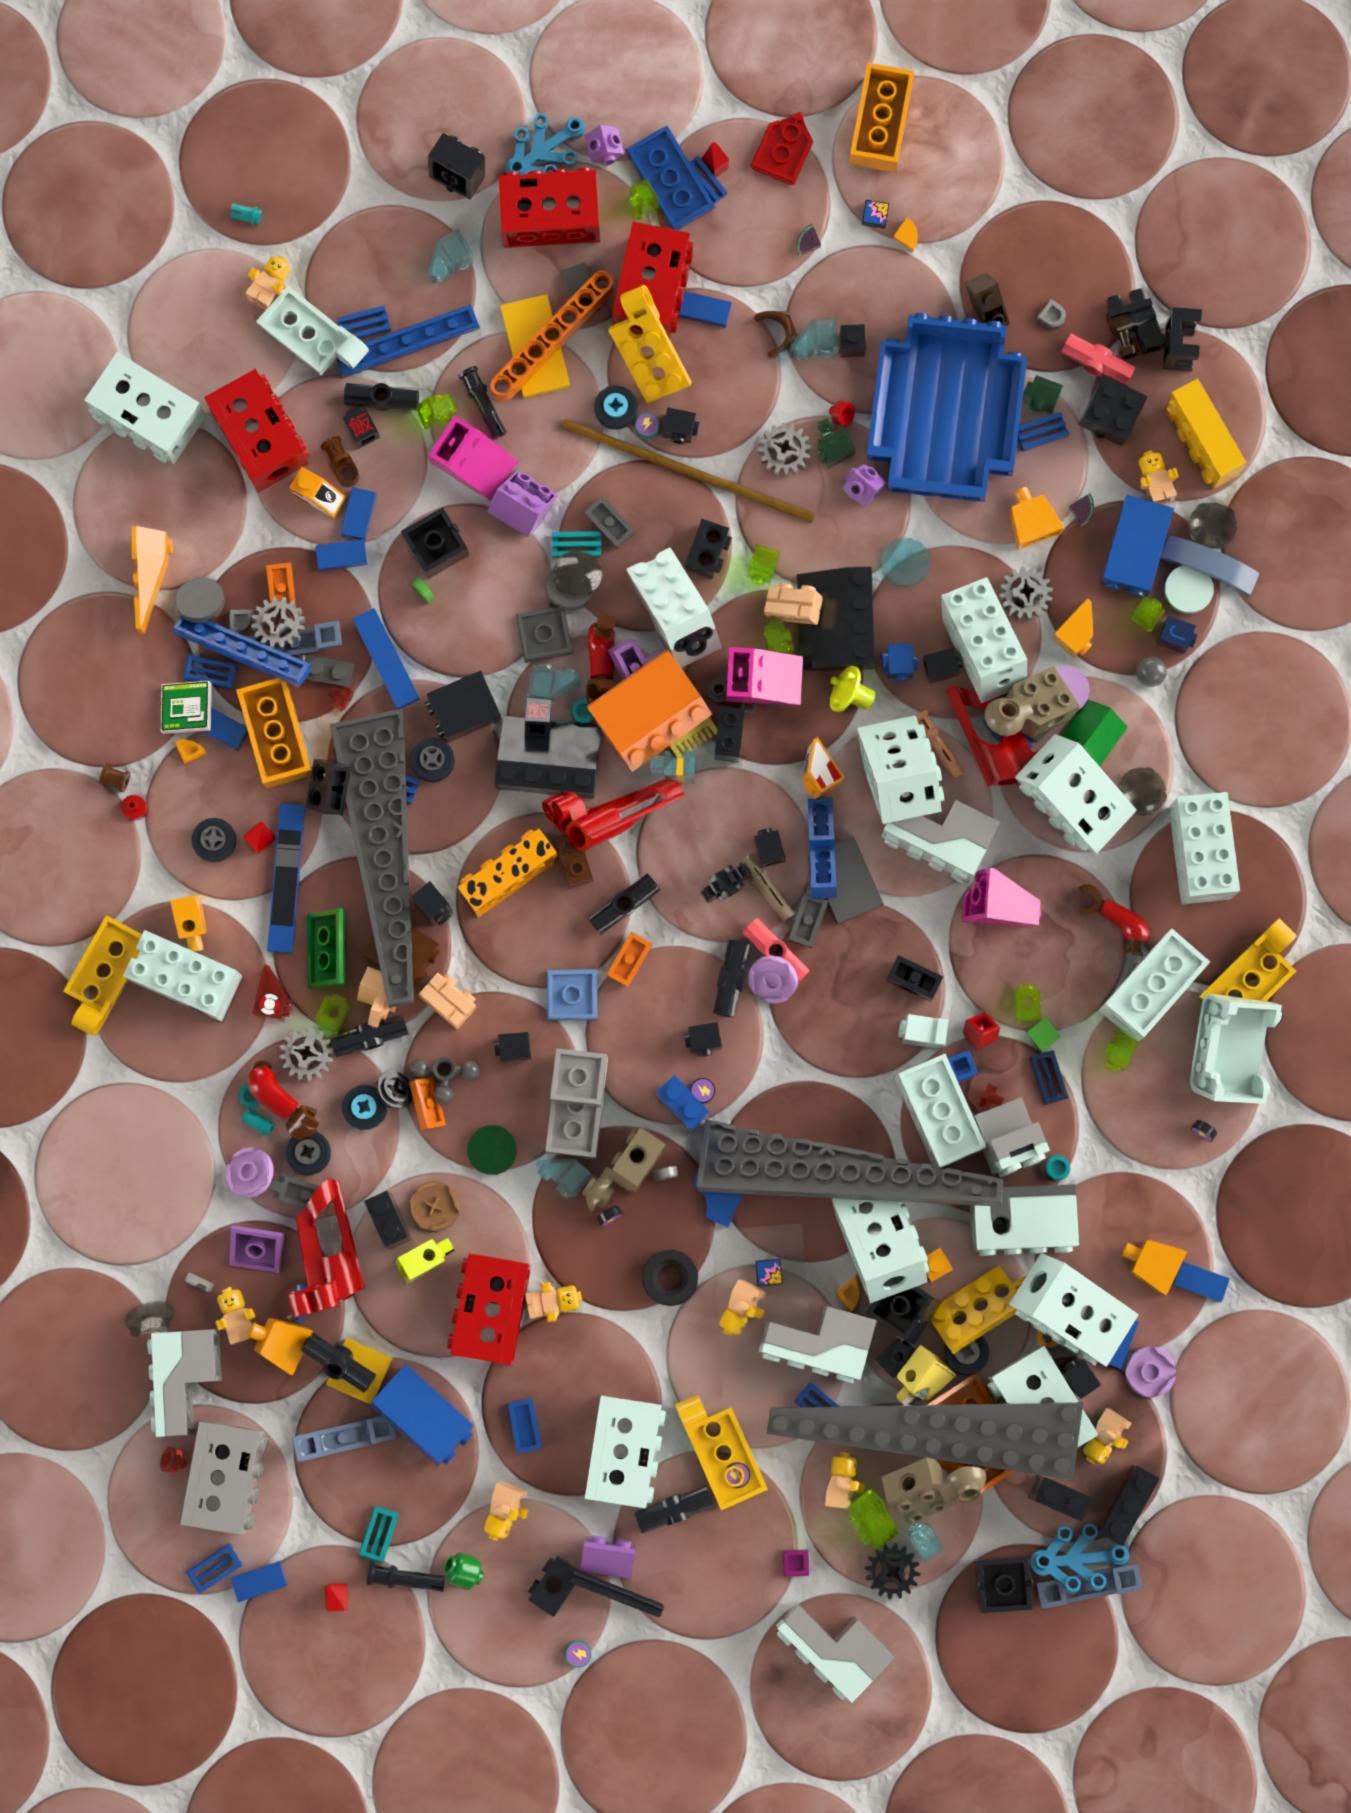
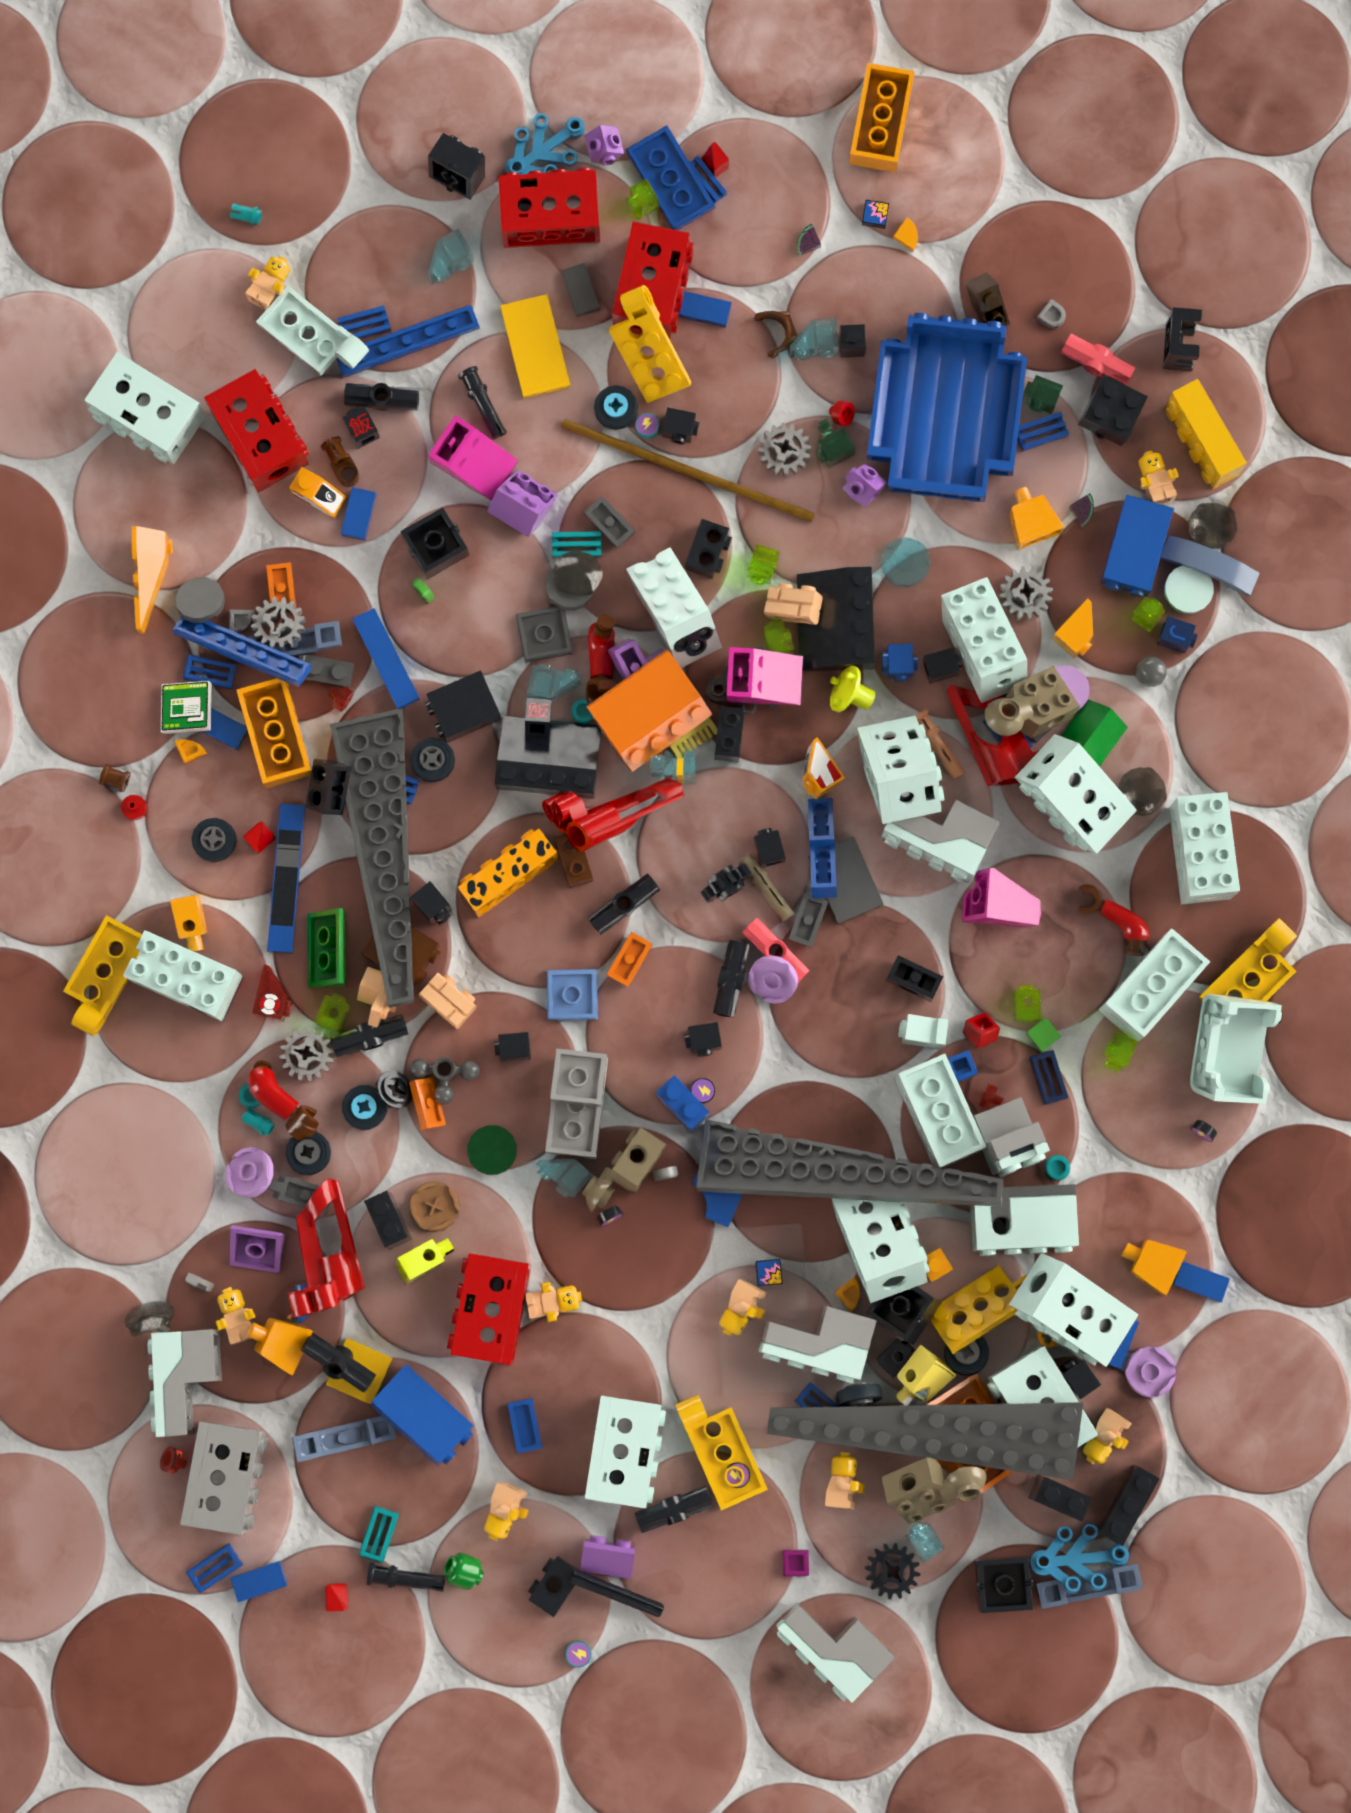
blue tile [315,539,368,571] -> none
clear neon green brick [416,393,458,429] -> none
orange beam [490,271,614,403] -> none
black tyre [643,1250,698,1306] -> none
red tile [750,111,813,185] -> none
clear neon green brick [847,1489,899,1551] -> none
black hips [1106,288,1167,360] -> none
none -> black wheel [837,1382,882,1407]

